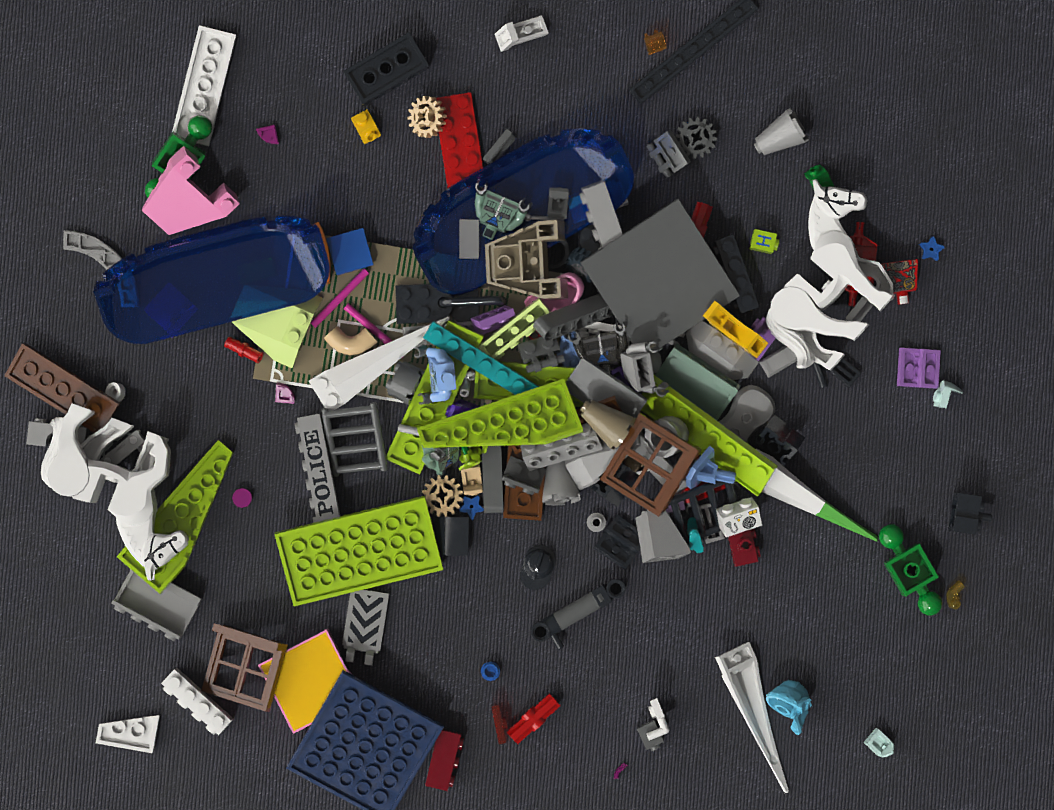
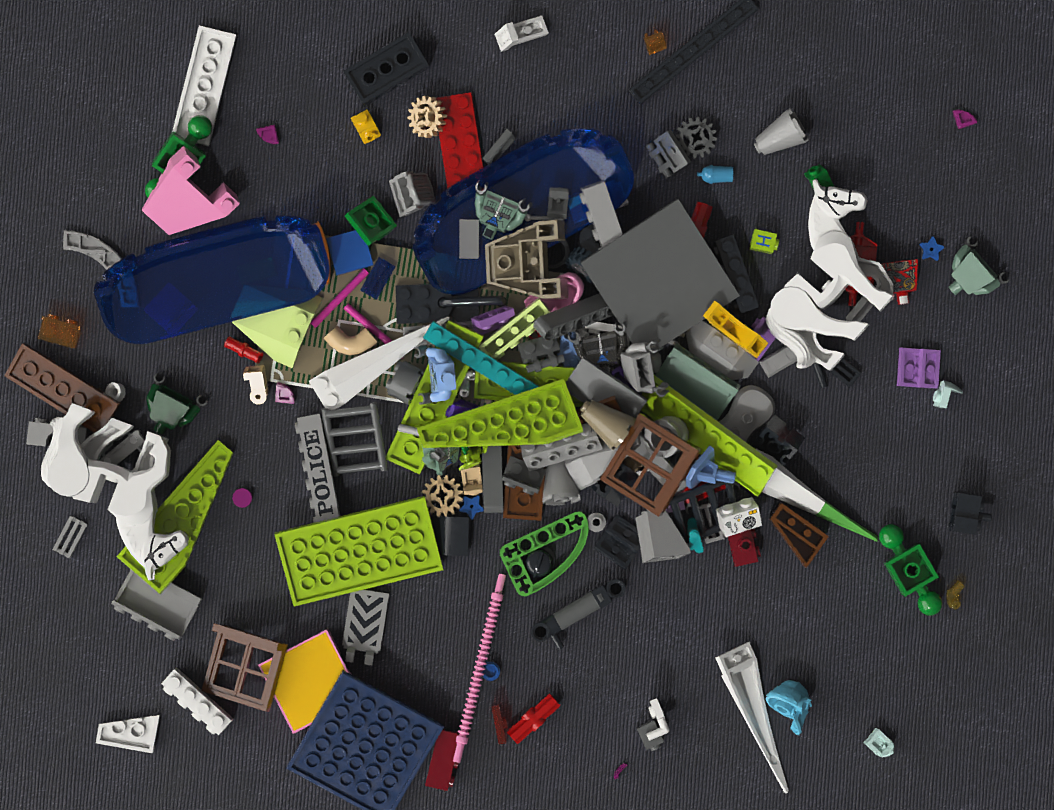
none -> clear orange bracket [38,314,82,349]
none -> light grey tile [52,516,88,559]
none -> dark green torso [146,373,208,434]
none -> leg [243,365,268,405]
none -> green plate [345,196,397,246]
none -> clear blue hinge [360,257,395,300]
none -> light grey piece [389,171,435,217]
none -> bright pink hose [453,574,506,763]
none -> bright green beam [500,512,588,596]
none -> dark azure piece [697,165,733,184]
none -> reddish brown wedge [768,503,829,568]
none -> sand green torso [949,236,1009,295]
none -> magenta tile [952,110,977,129]

